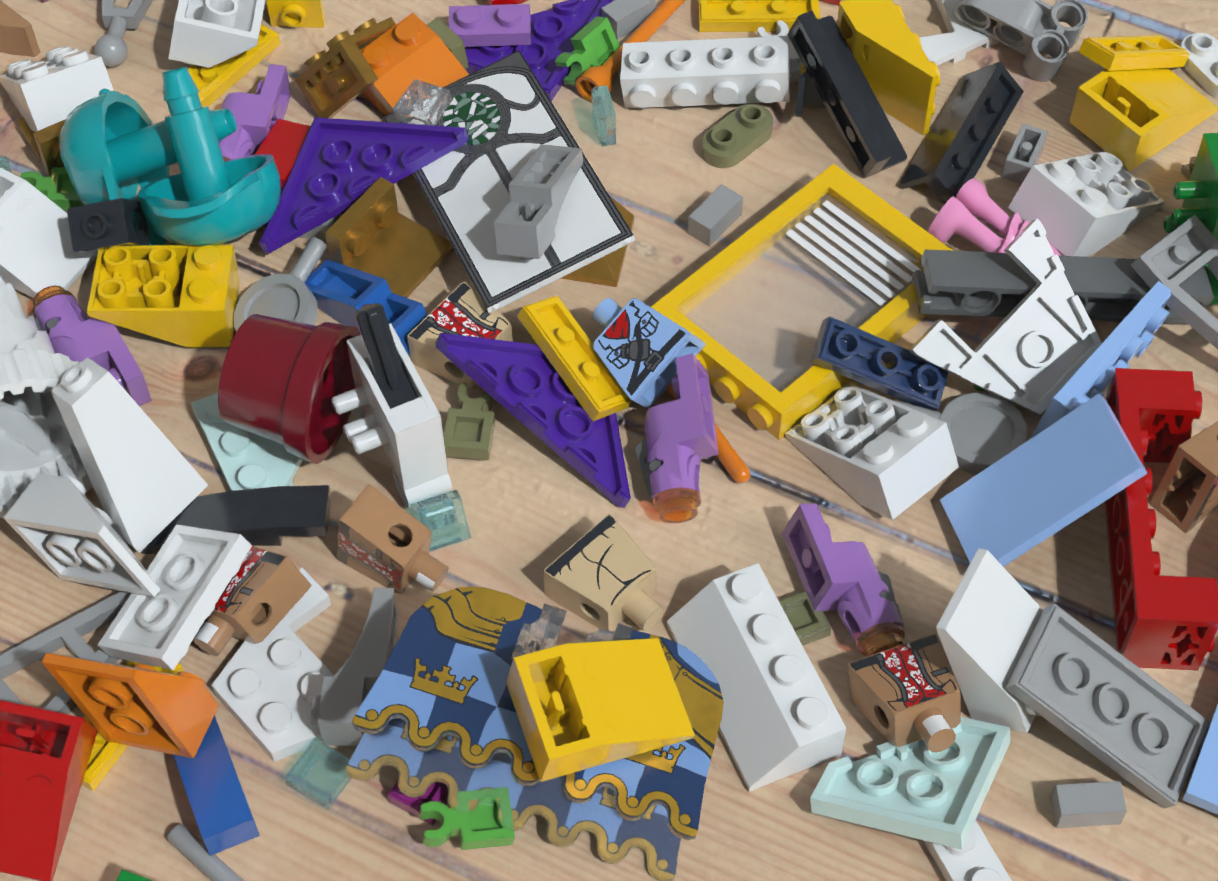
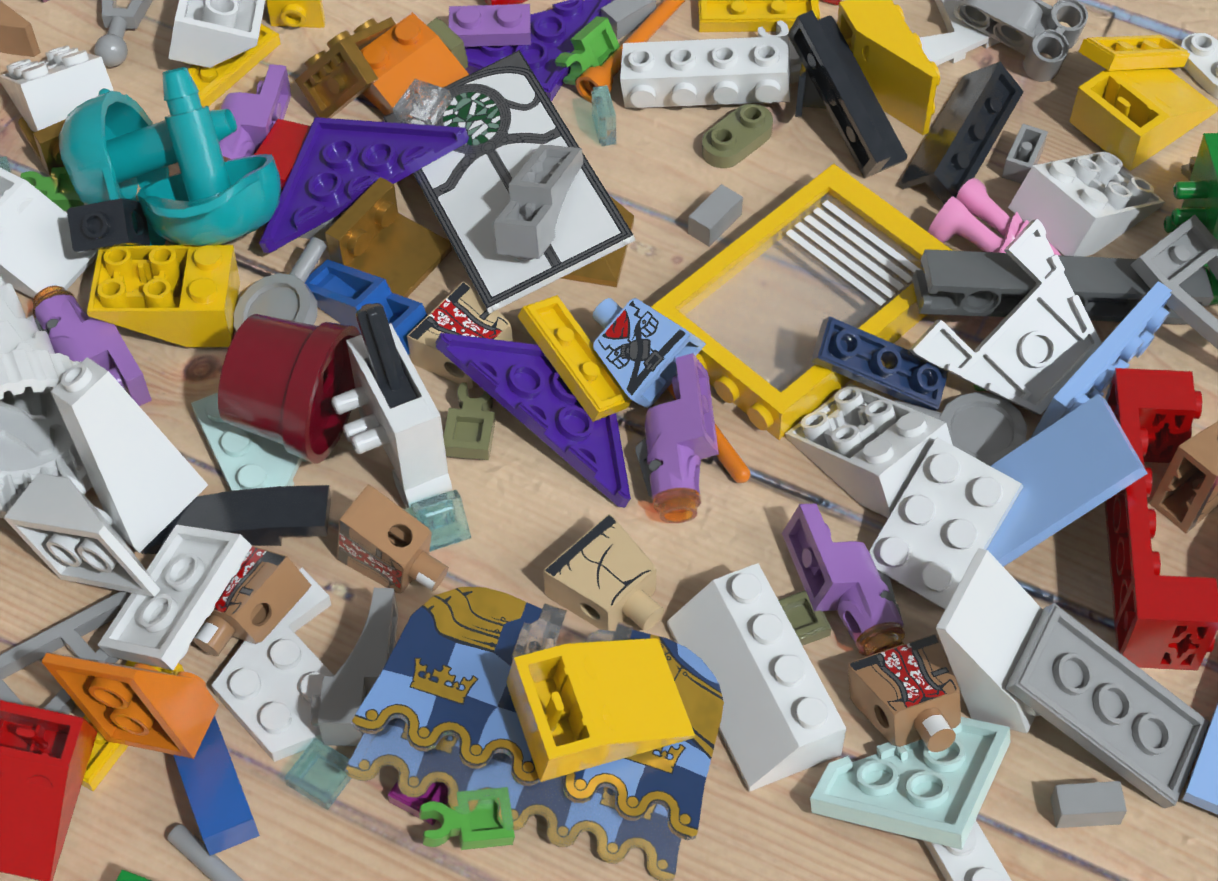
none -> white plate [869,437,1023,609]

